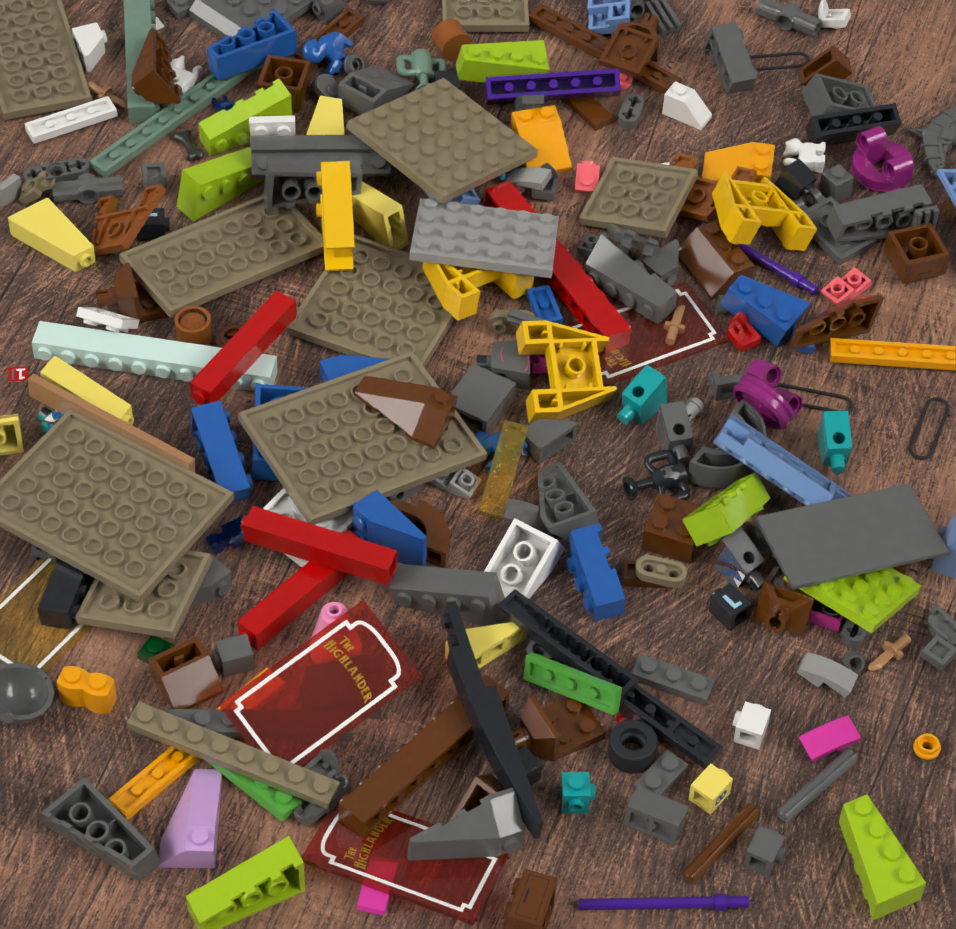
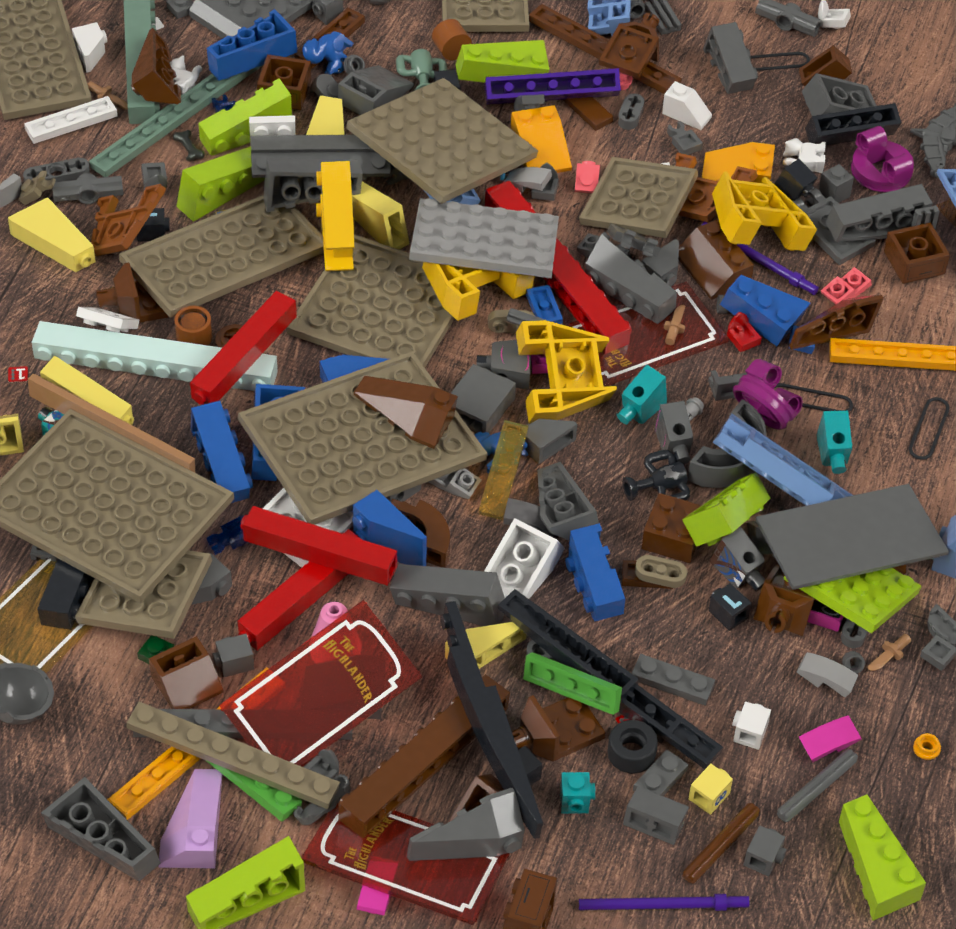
light orange brick [57,666,117,714] -> none
none -> dark grey plate [667,121,703,155]

